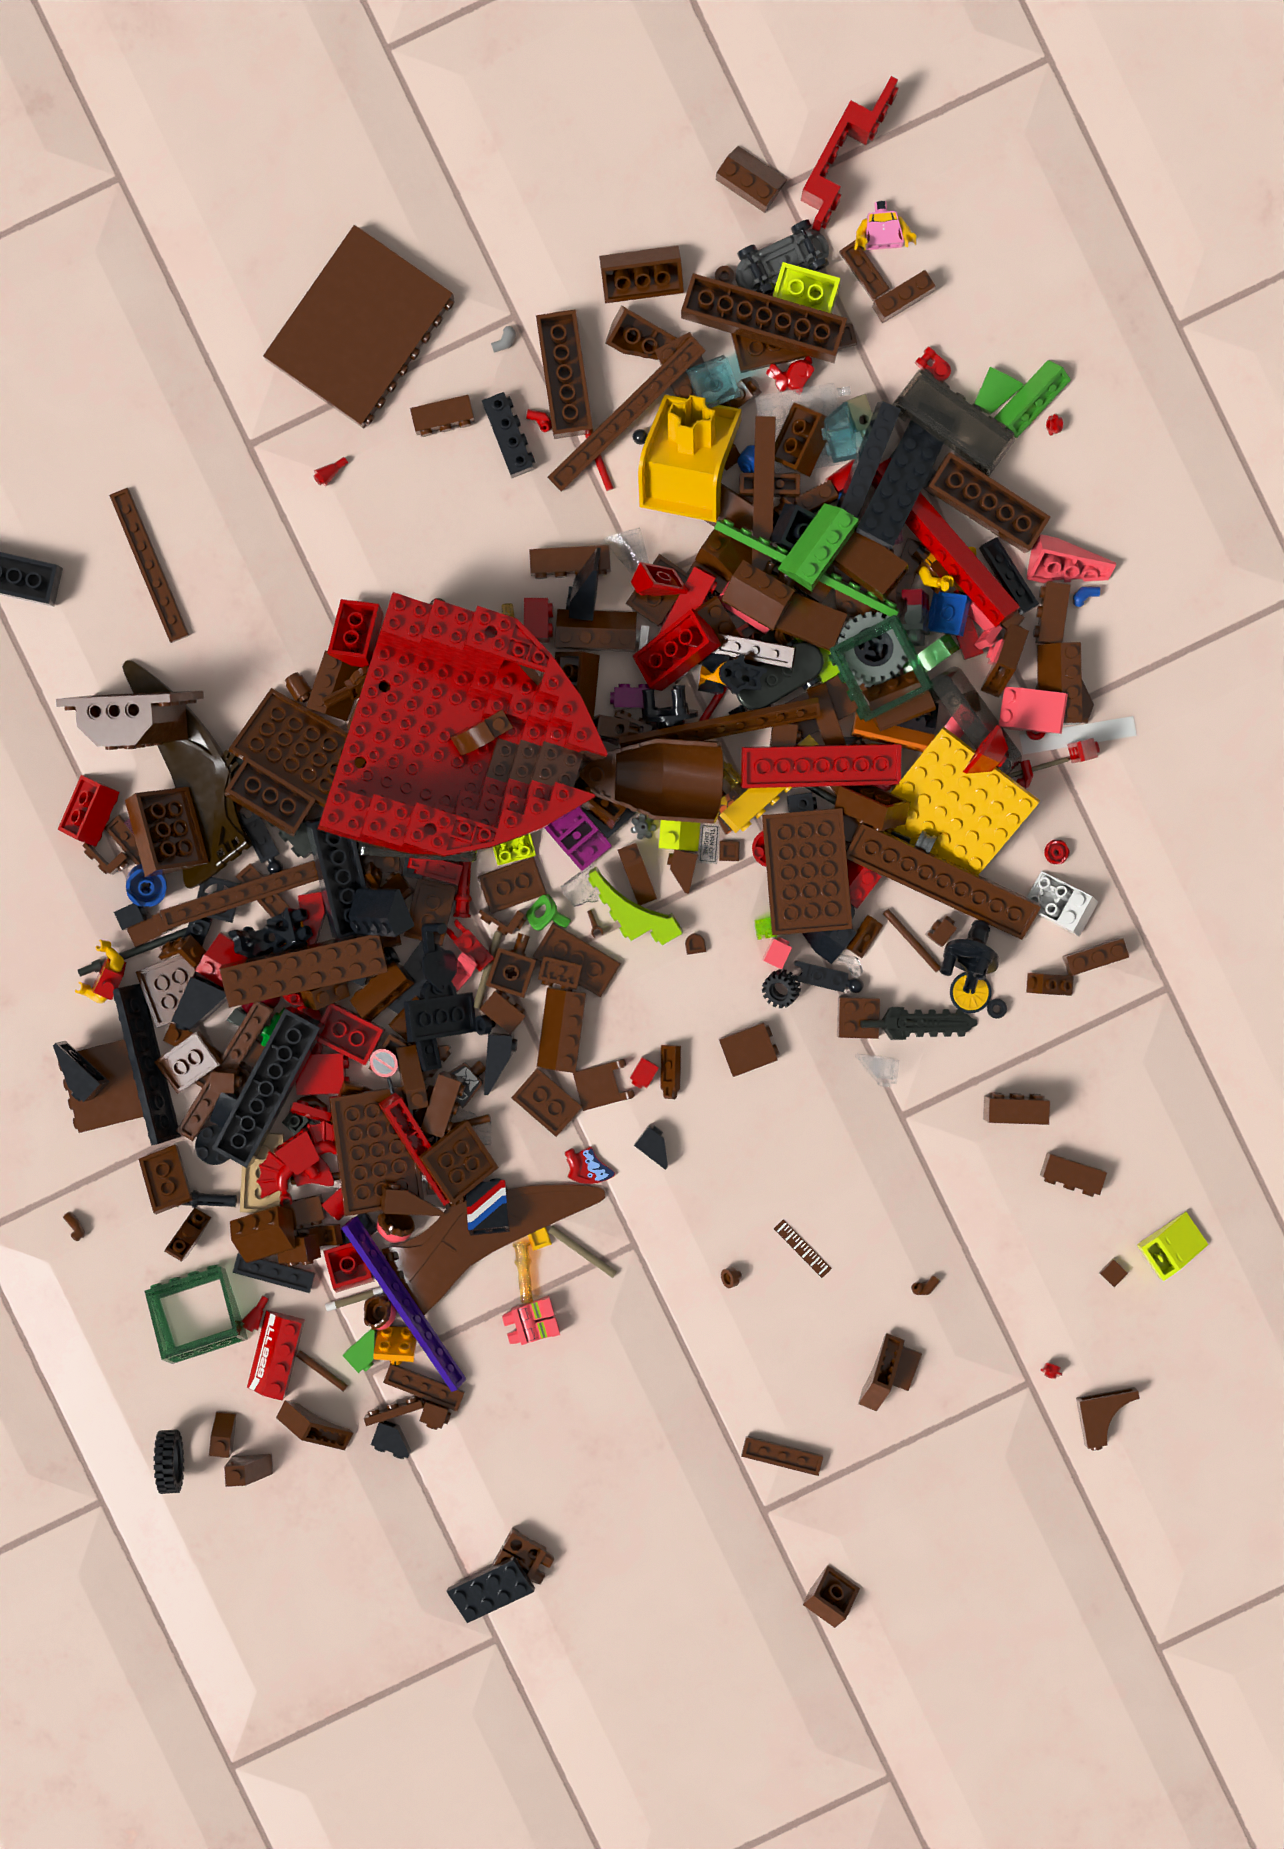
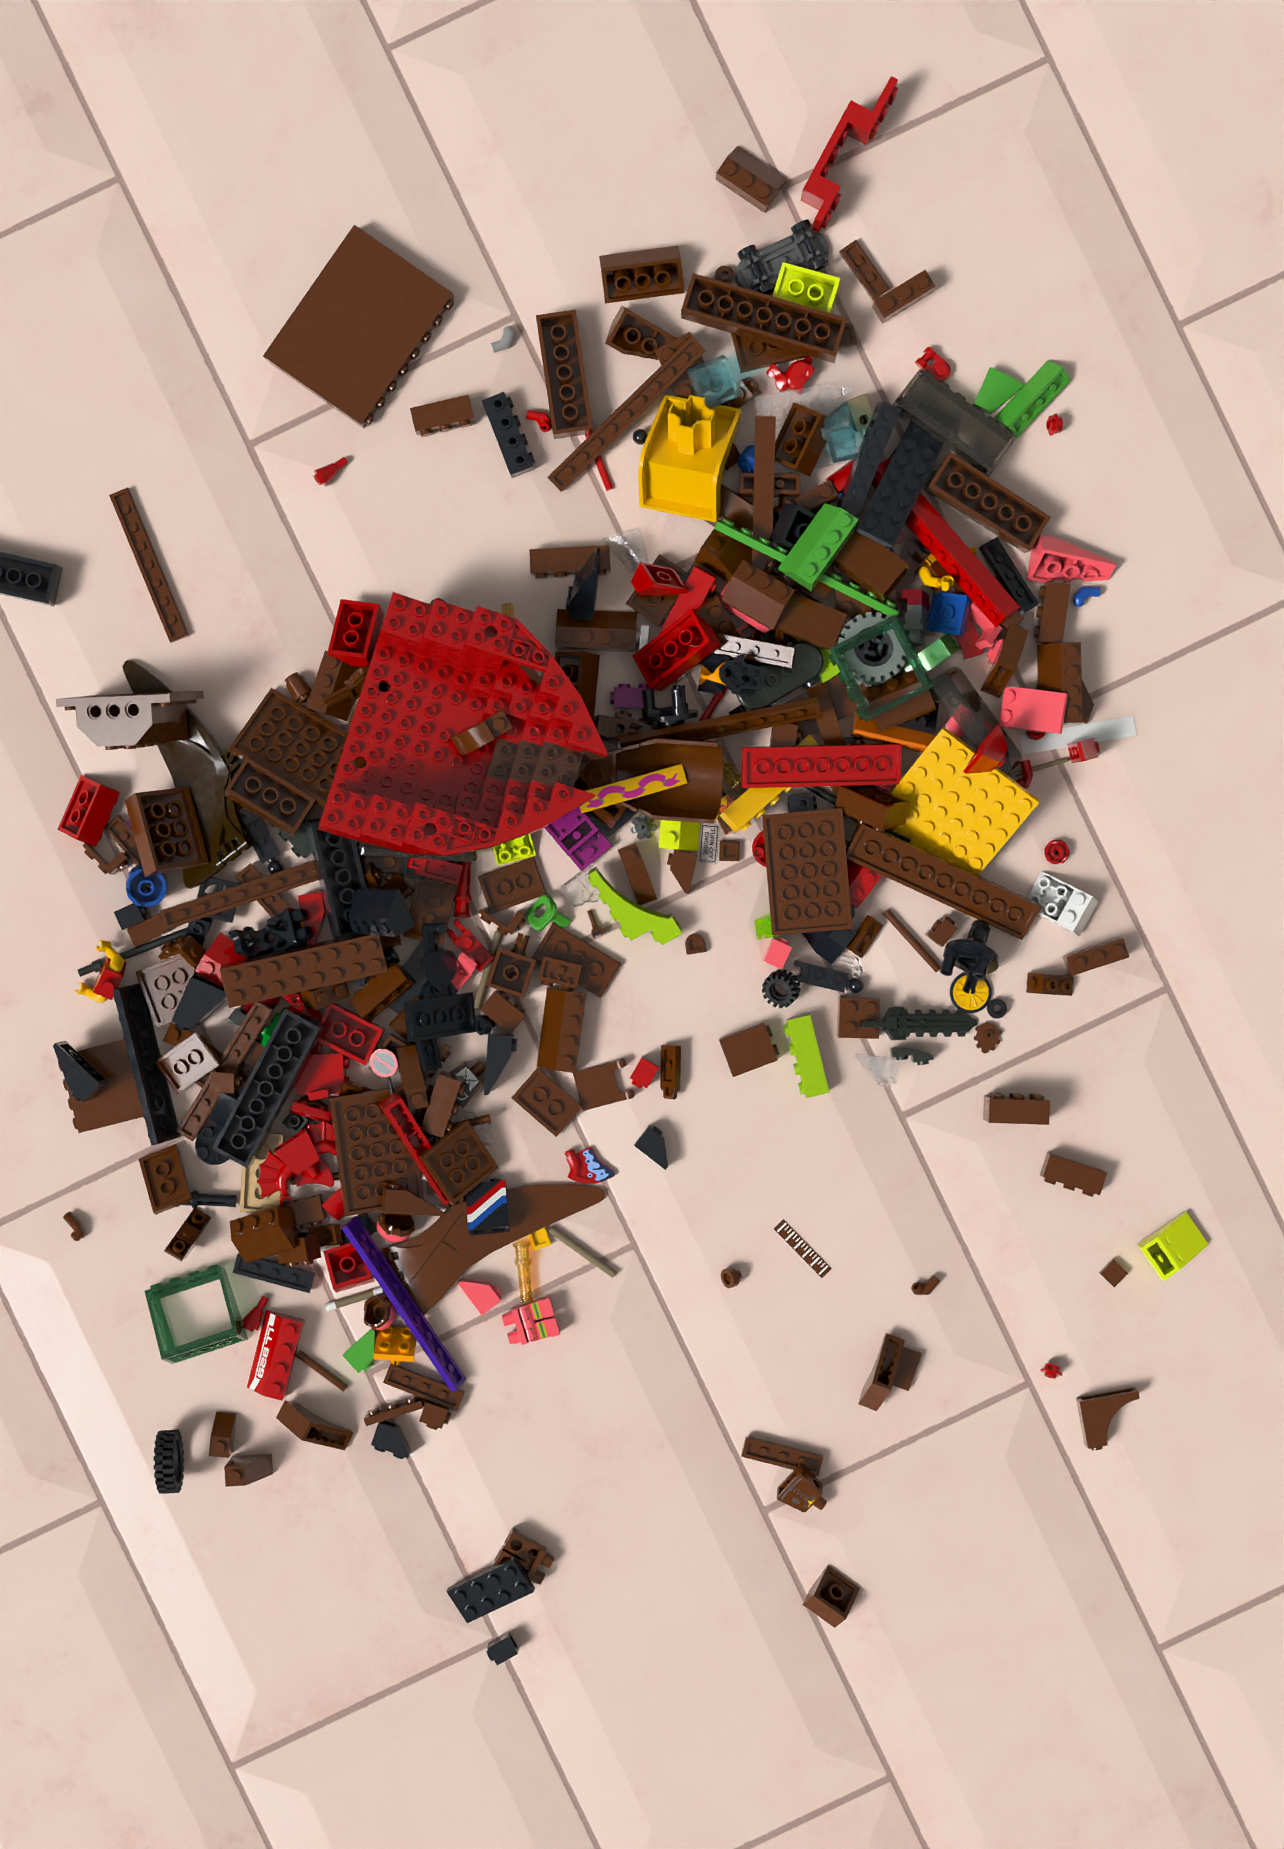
red brick [524,598,553,643] -> none
torso [854,201,917,251] -> none
dark grey wheel [915,830,937,853] -> none
none -> red tile [308,1088,331,1101]
none -> coral slope [458,1278,502,1315]
none -> black brick [486,1631,519,1666]
none -> yellow sticker [580,764,687,813]
none -> reddish brown torso [777,1463,827,1512]
none -> lime brick [783,1014,830,1098]
none -> pearl dark grey slope [890,1048,934,1065]
none -> reddish brown piece [974,1023,1002,1054]

